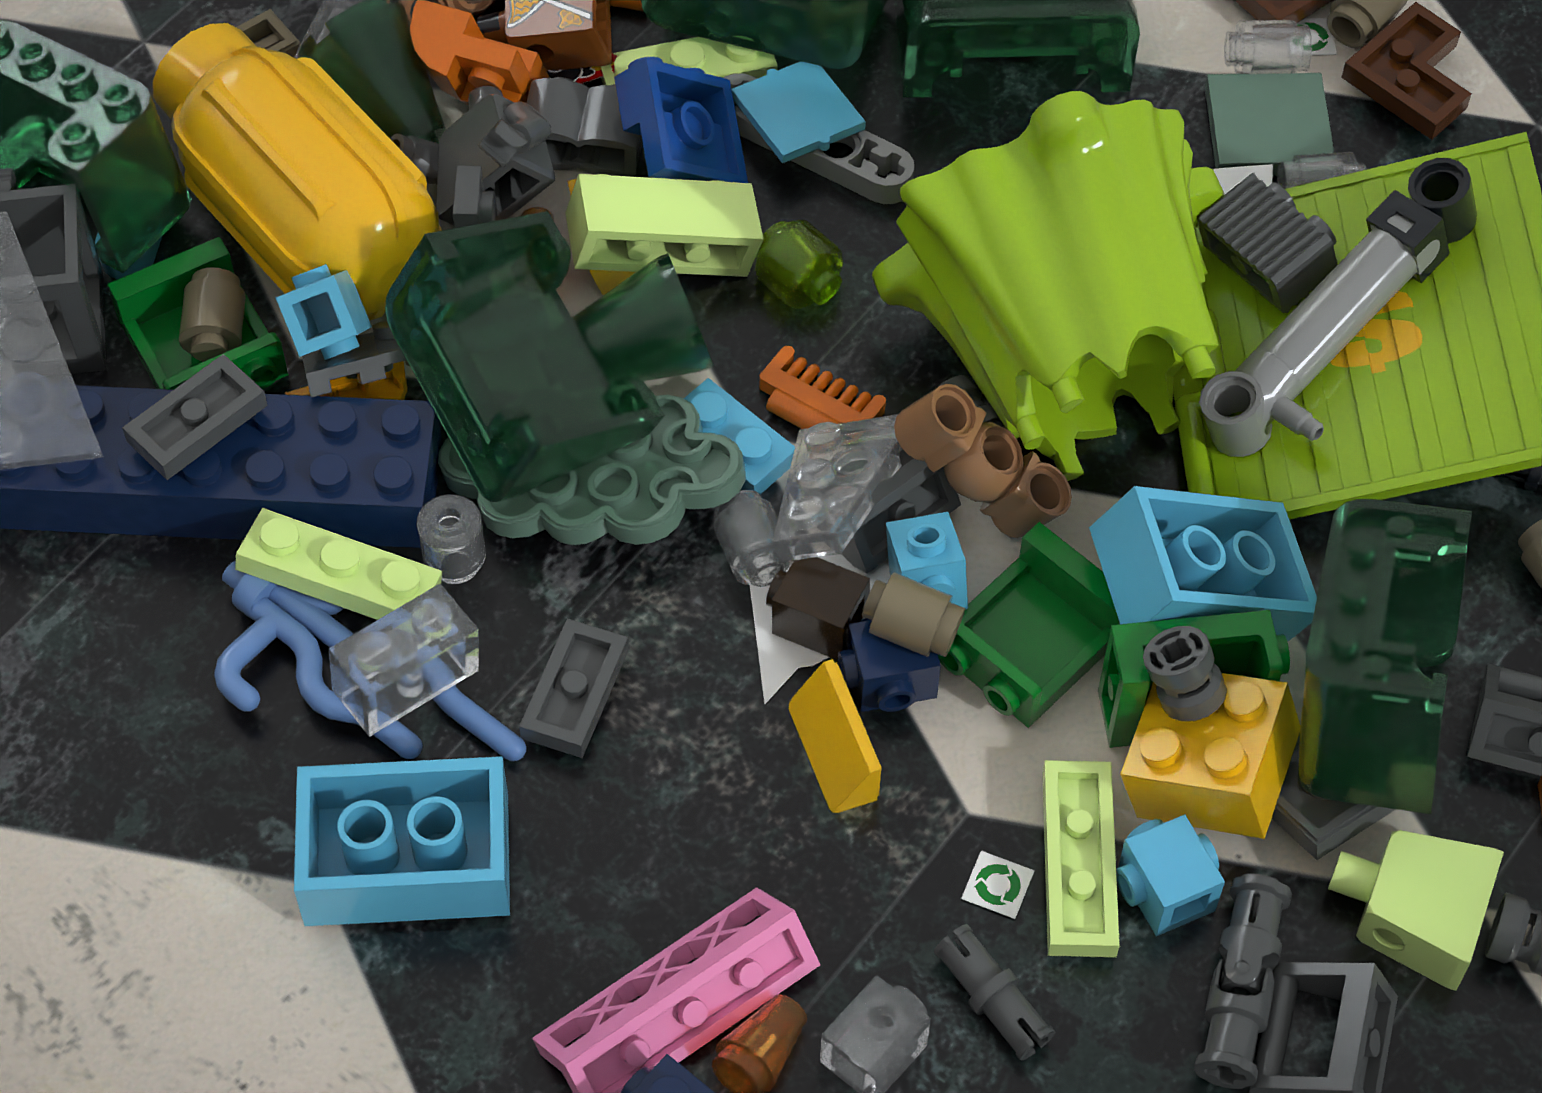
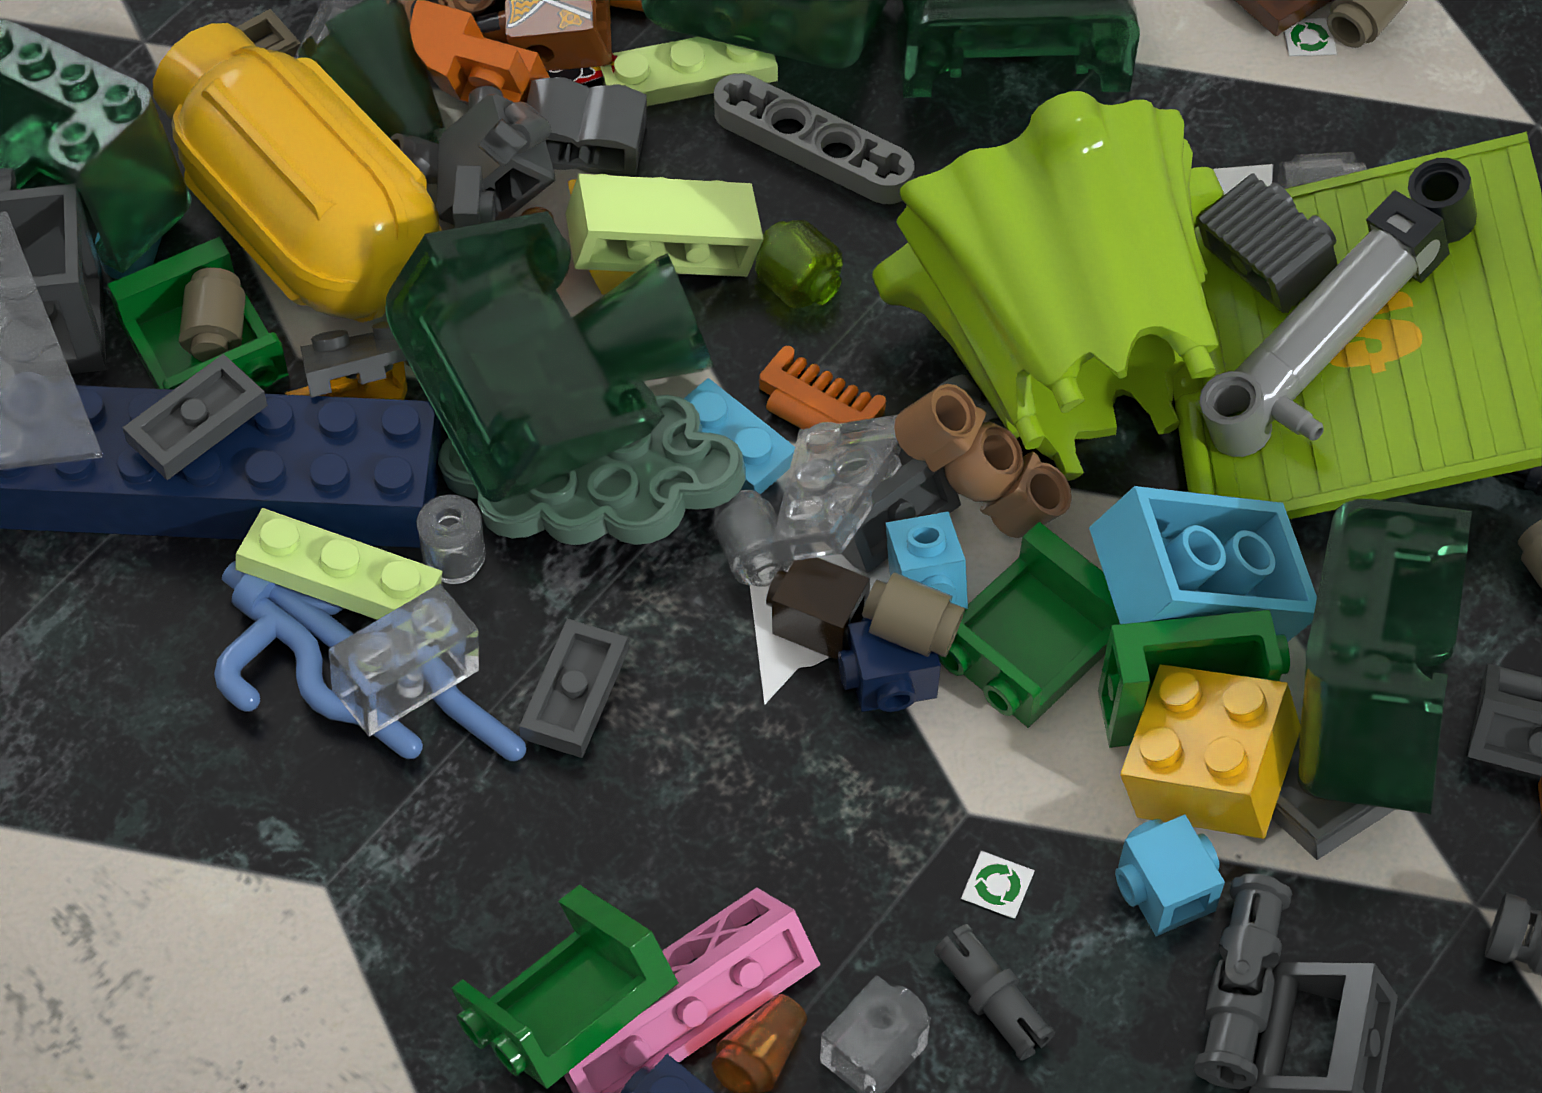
medium azure brick [275,264,372,360] -> none
medium azure brick [294,756,510,926] -> none
blue plate [614,57,748,183] -> none
medium azure piece [732,57,866,163] -> none
yellow slope [789,659,882,813] -> none
yellowish green plate [1042,760,1120,957] -> none
dark grey wheel [1143,626,1227,721] -> none
sand green tile [1205,73,1336,176] -> none
clear brick [1224,20,1312,74] -> none
yellowish green torso [1328,830,1504,991] -> none
reddish brown plate [1341,2,1472,140] -> none
none -> green panel [451,885,679,1089]

